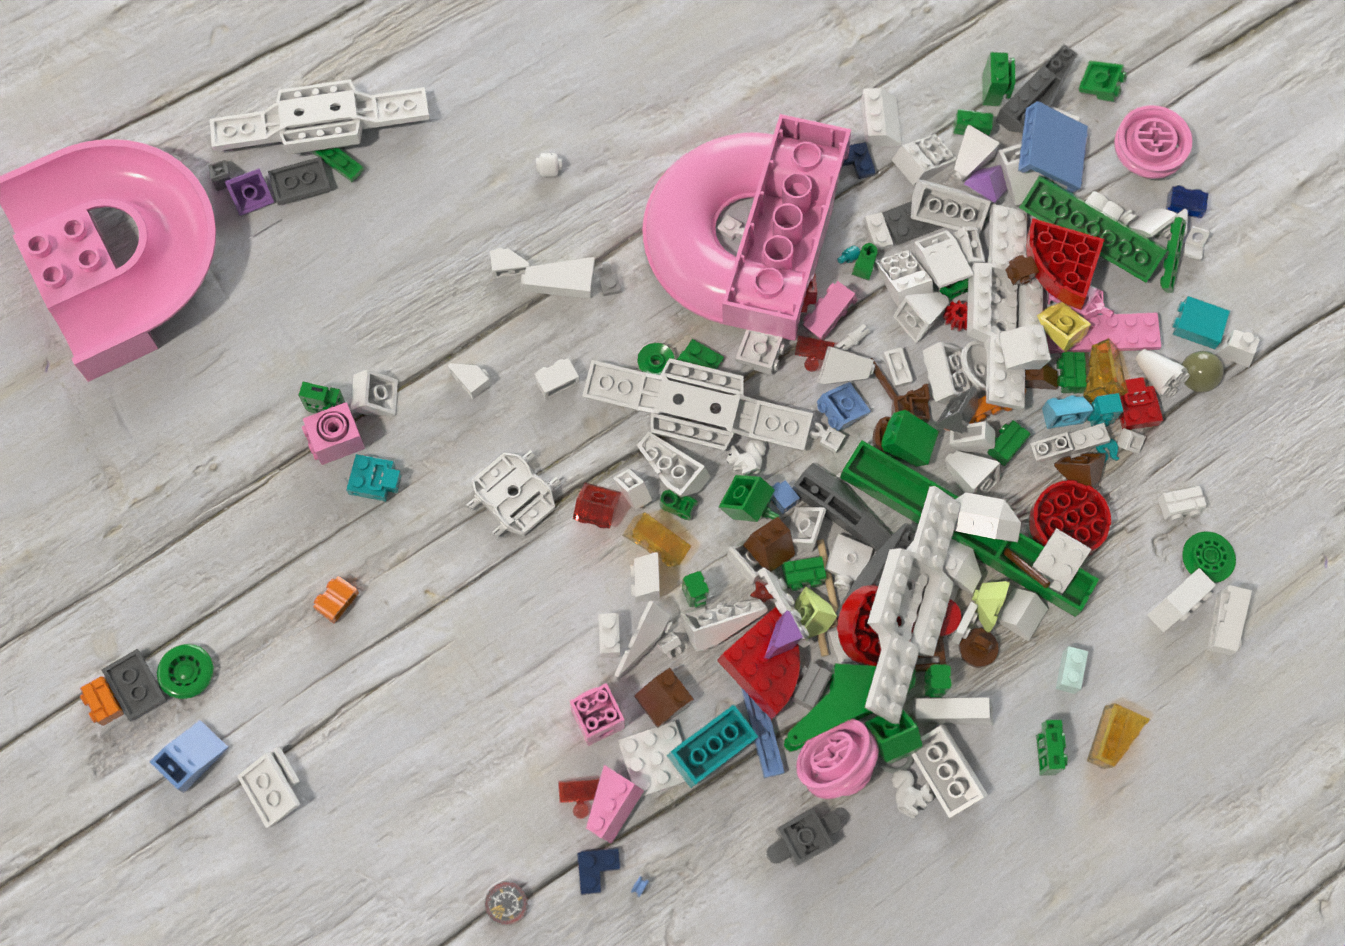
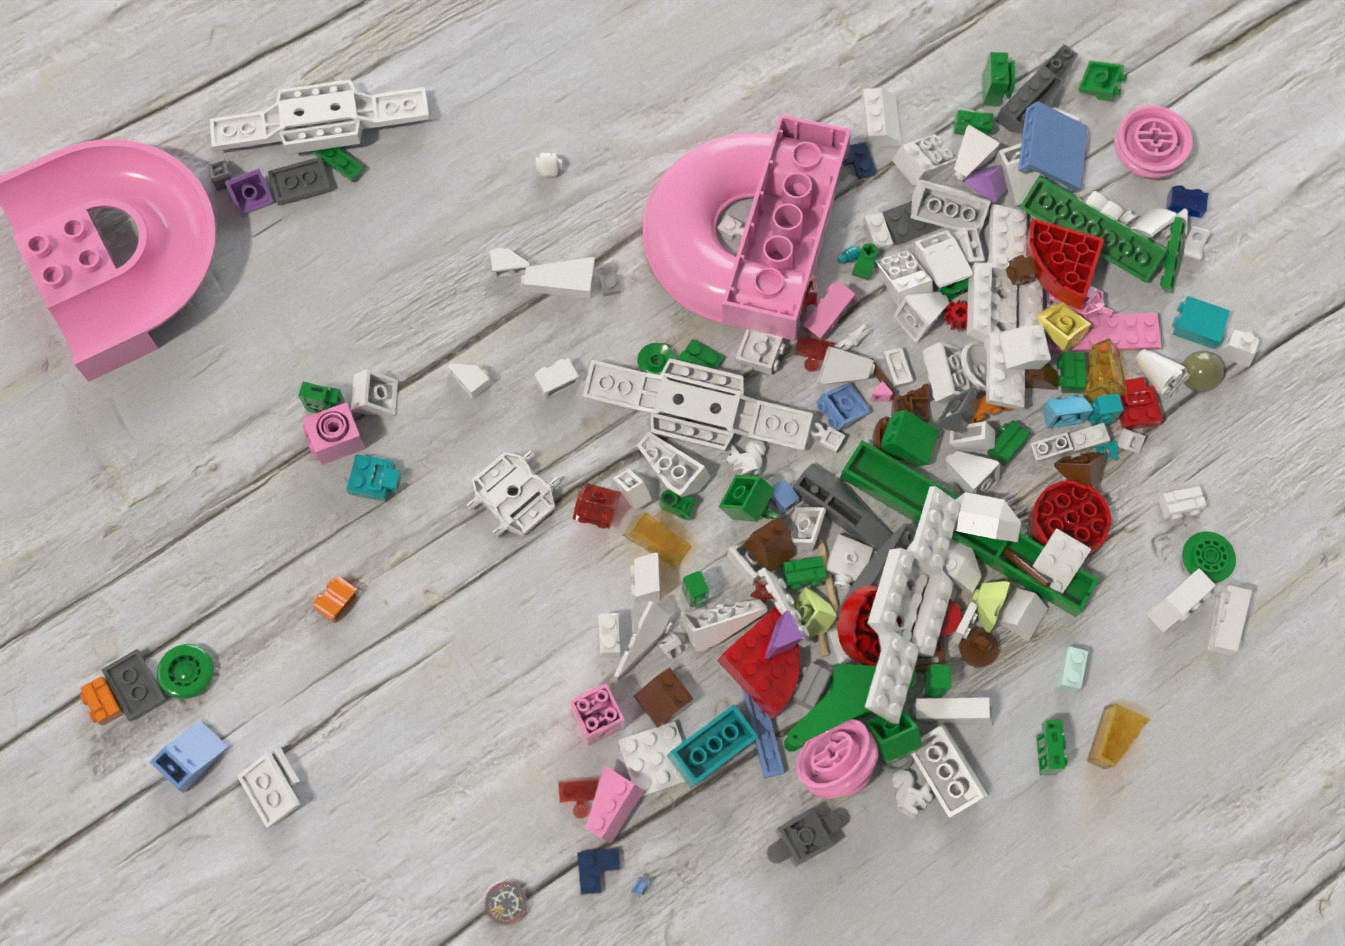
none -> bright pink slope [871,381,892,402]

